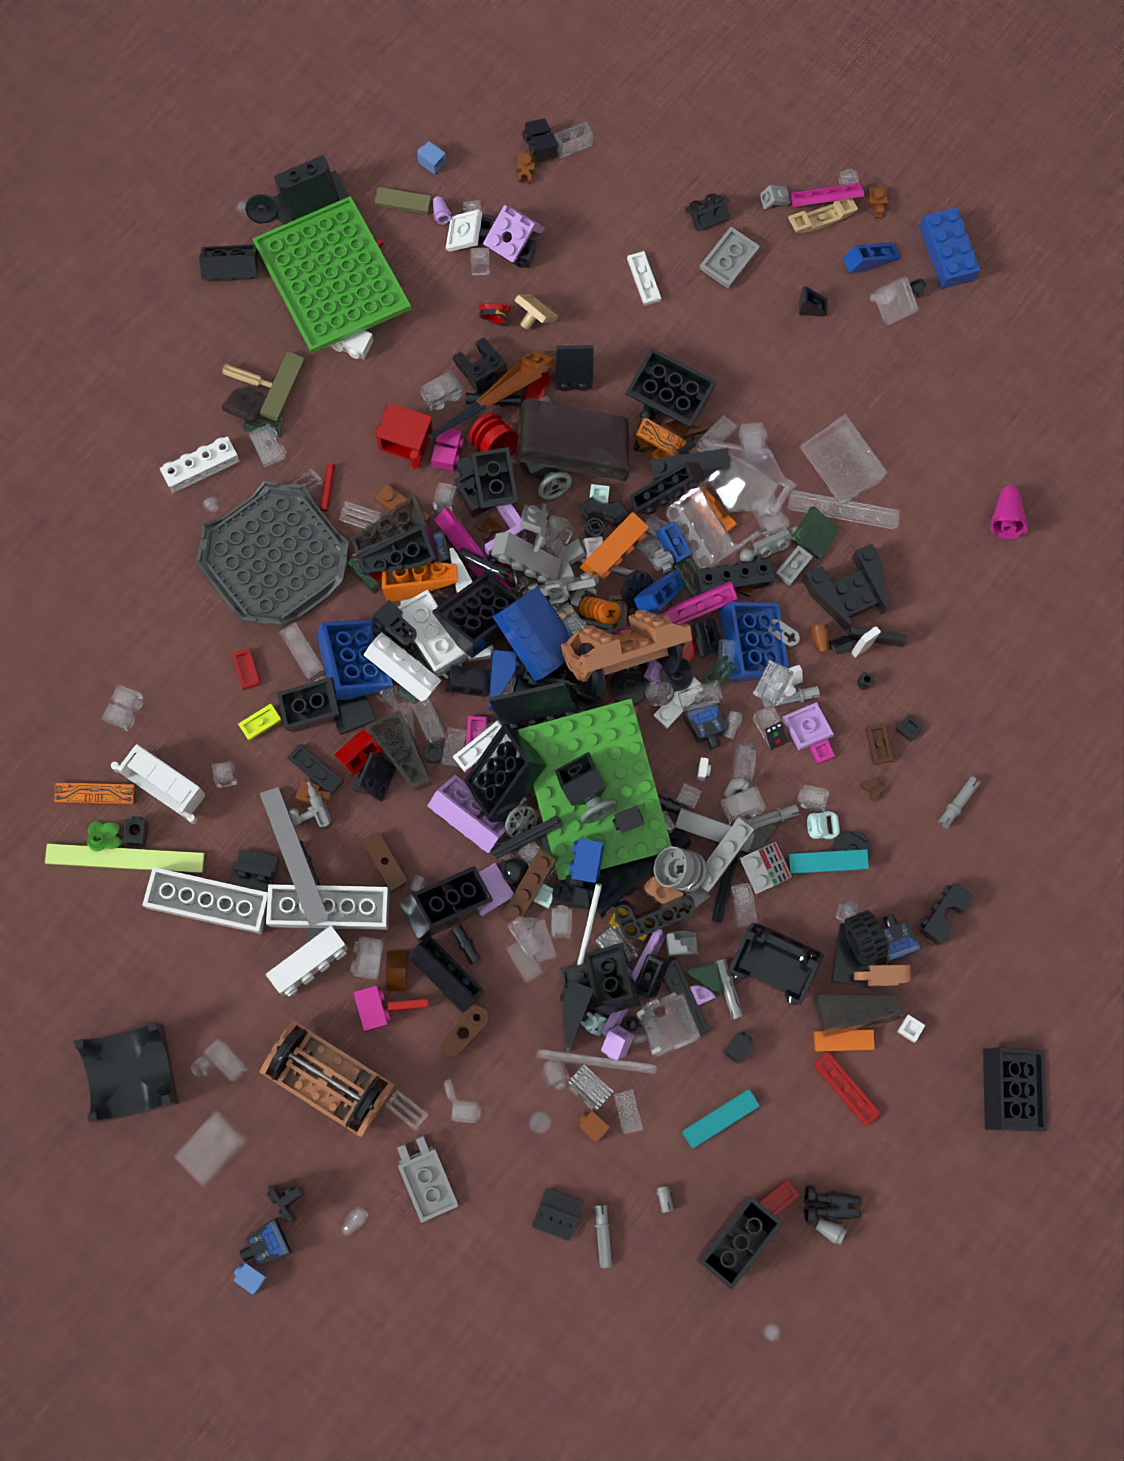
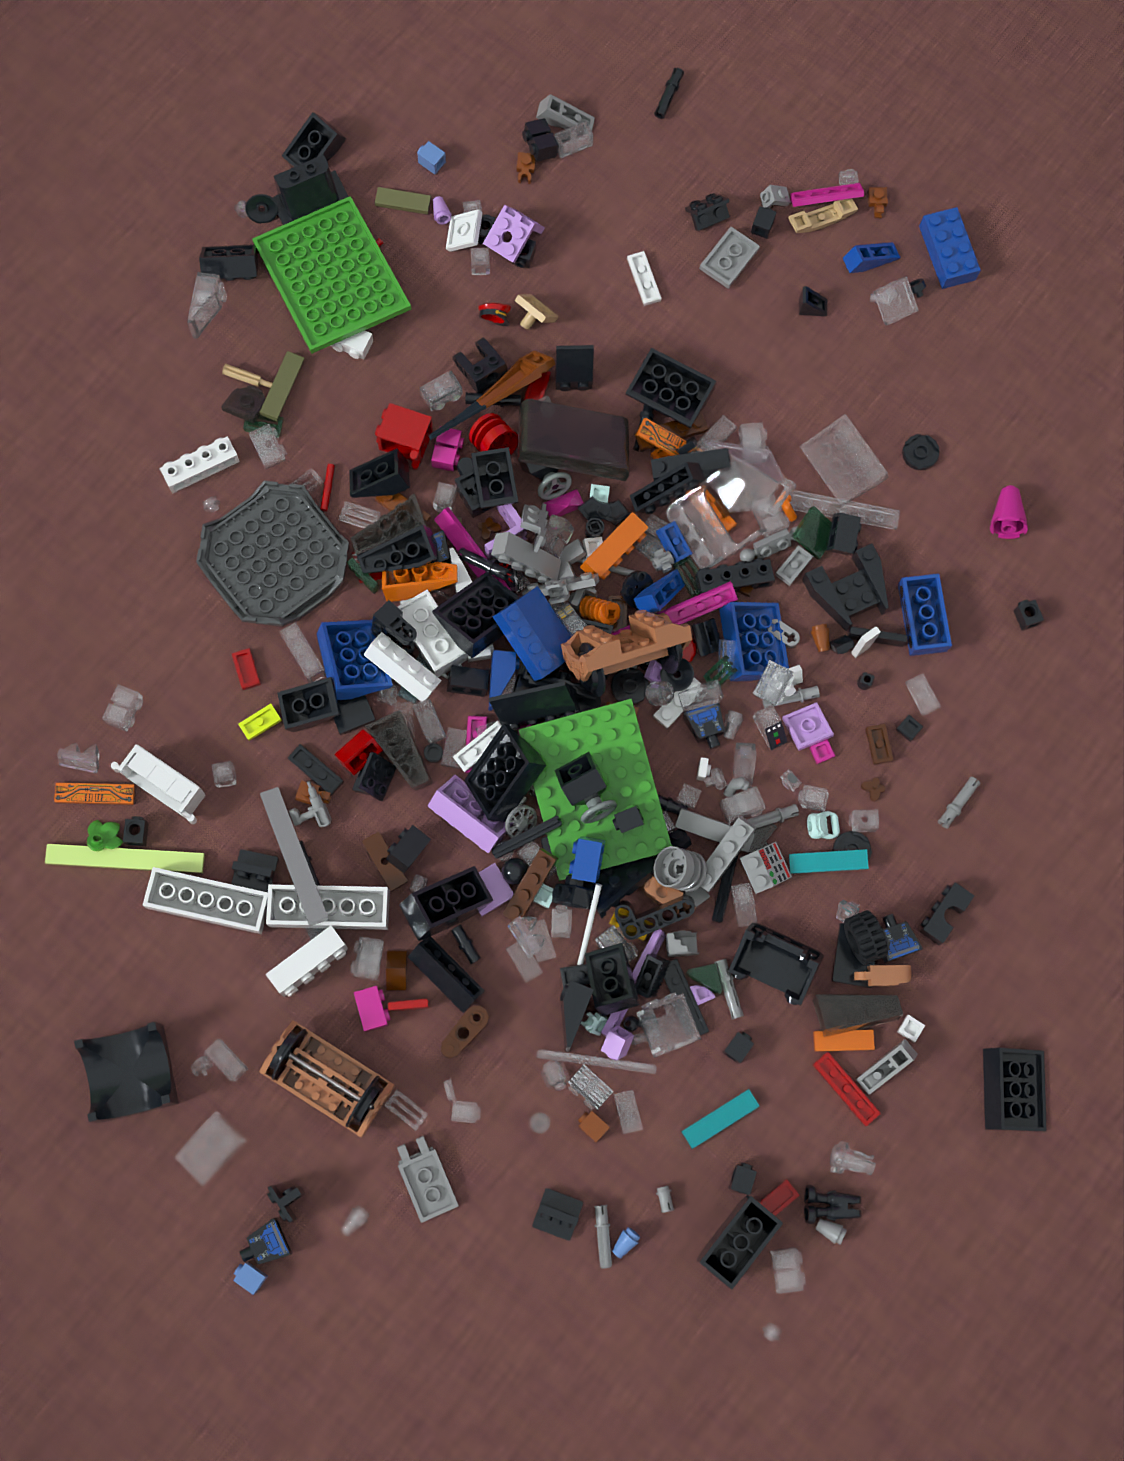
none -> clear tile [57,743,99,773]
none -> clear slope [187,272,227,339]
none -> black slope [282,112,347,167]
none -> black slope [349,448,410,498]
none -> black brick [386,825,431,873]
none -> light grey slope [536,94,595,134]
none -> dark pink slope [544,489,583,520]
none -> medium blue cone [612,1227,641,1259]
none -> black pin [654,68,684,119]
none -> clear tile [704,768,727,790]
none -> black brick [728,1162,757,1195]
none -> black brick [751,206,777,239]
none -> clear piece [770,1247,806,1294]
none -> orange arm [779,493,797,521]
none -> clear plate [781,769,802,791]
none -> black brick [826,512,861,555]
none -> clear piece [830,1141,876,1175]
none -> clear brick [849,809,879,832]
none -> light grey slope [856,1039,918,1095]
none -> blue brick [898,574,952,656]
none -> black tile [902,434,940,470]
none -> clear plate [905,674,941,716]
none -> black brick [1014,599,1044,631]

